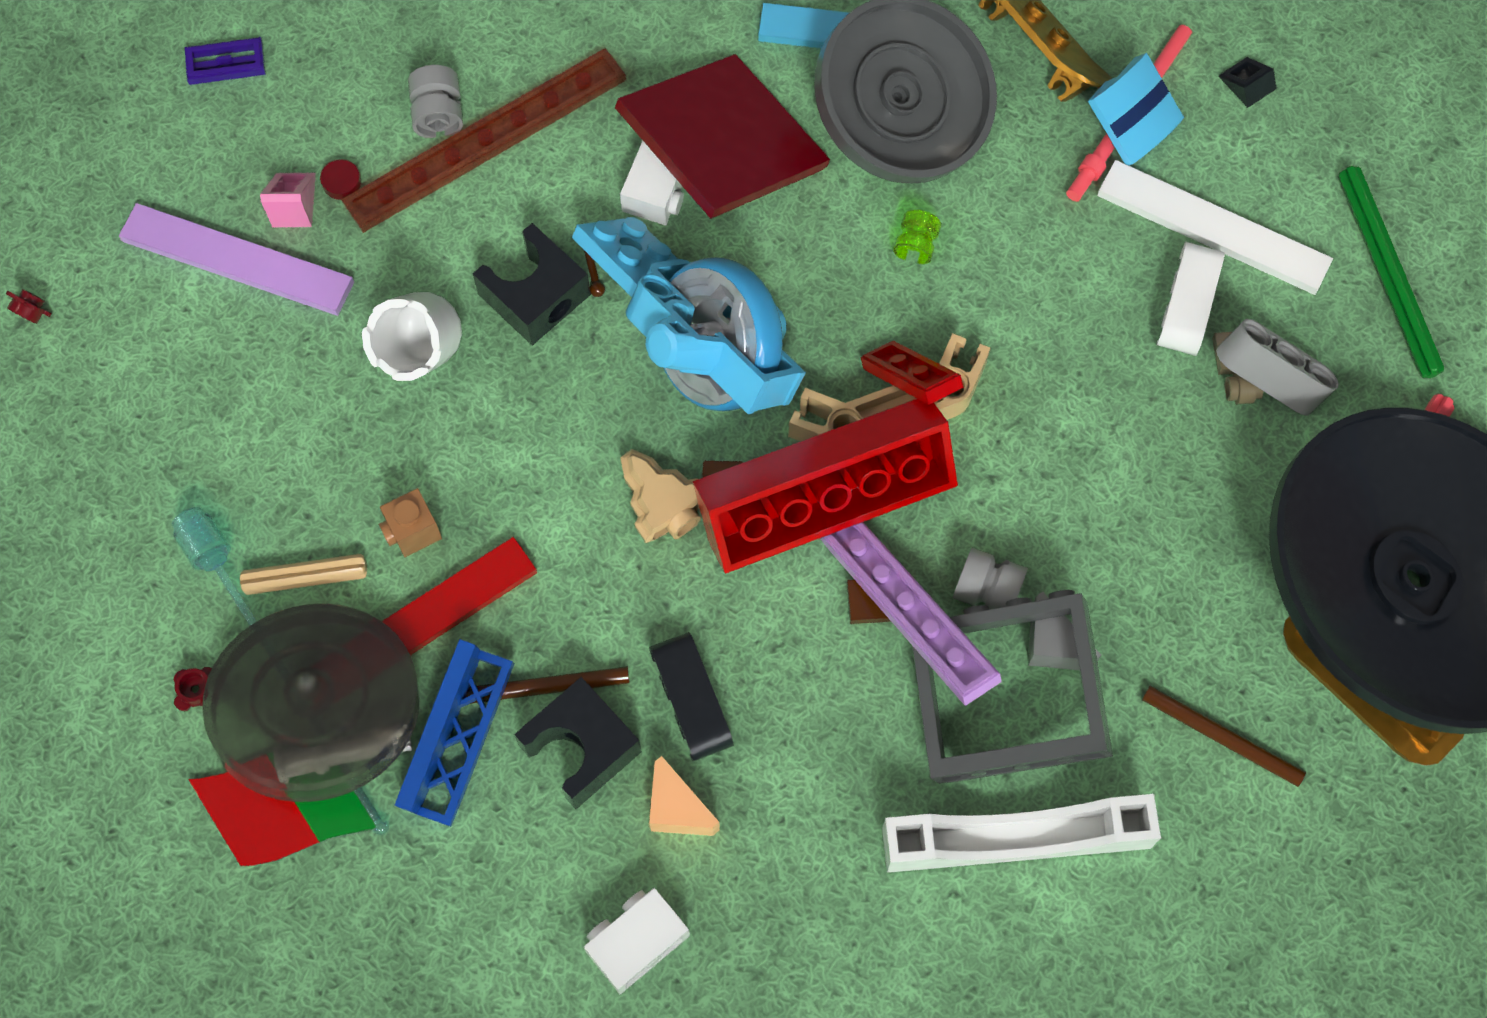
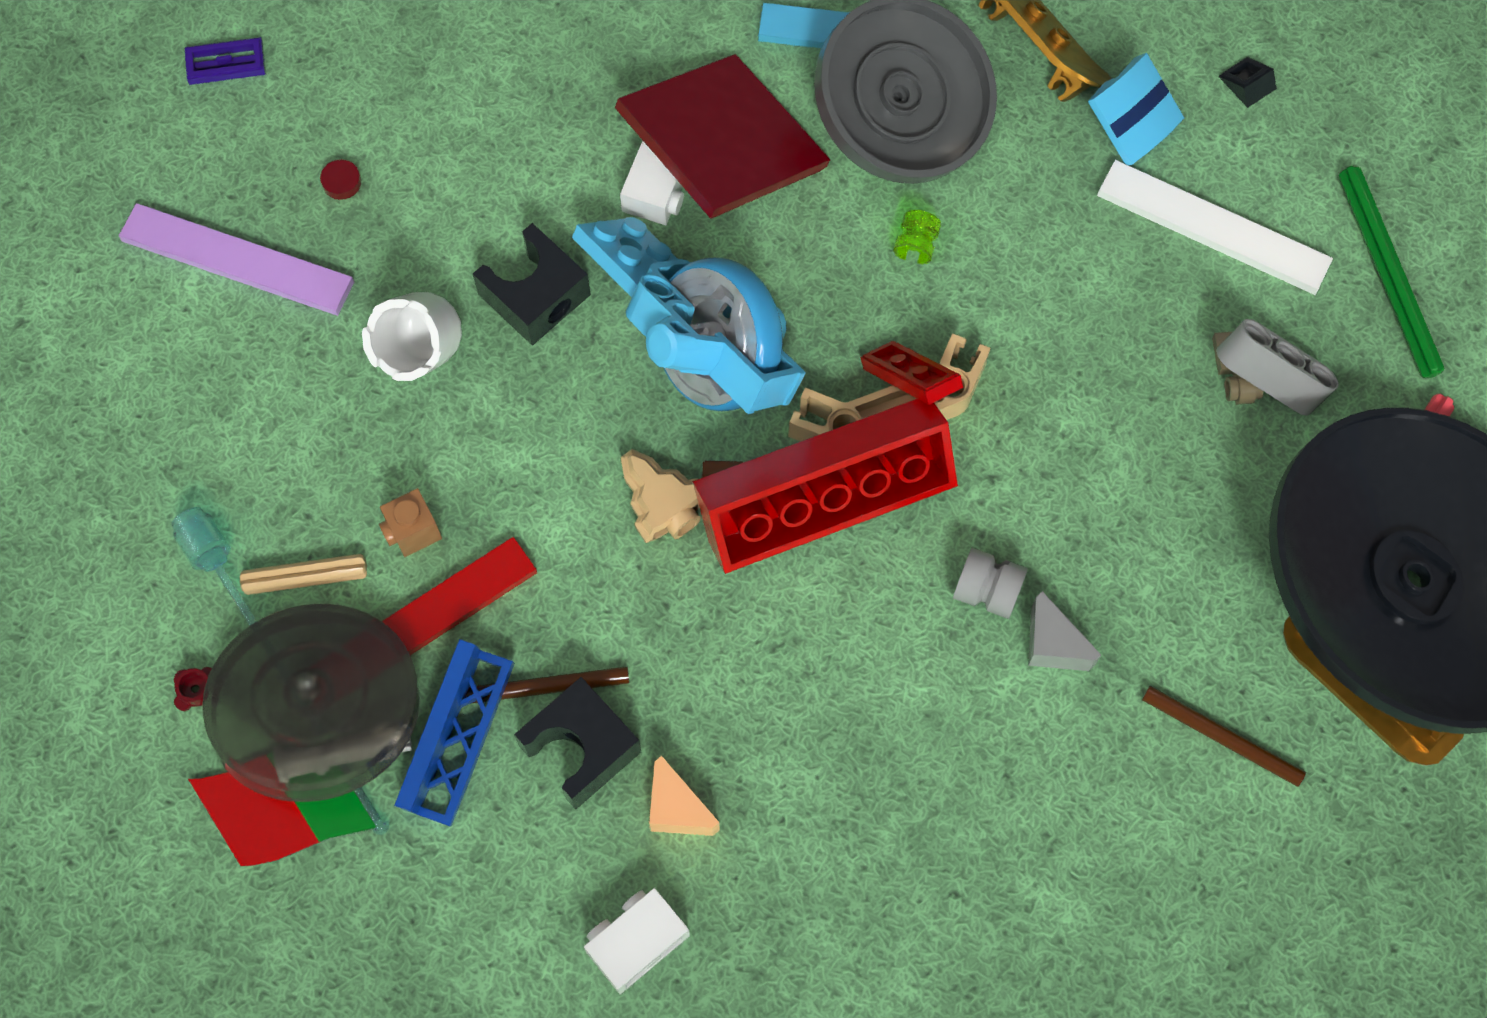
dark red plate [6,289,52,324] -> none
bright pink slope [260,173,316,227] -> none
clear red tile [341,48,626,233] -> none
light grey wheel [408,65,463,138] -> none
reddish brown hinge [583,223,605,297] -> none
black beam [649,632,734,761] -> none
lavender tile [820,522,1002,706] -> none
reddish brown tile [847,580,891,624] -> none
white arch [882,794,1161,873] -> none
dark grey window [913,590,1113,784] -> none
coral bar [1066,25,1192,202] -> none
white beam [1156,242,1225,356] -> none

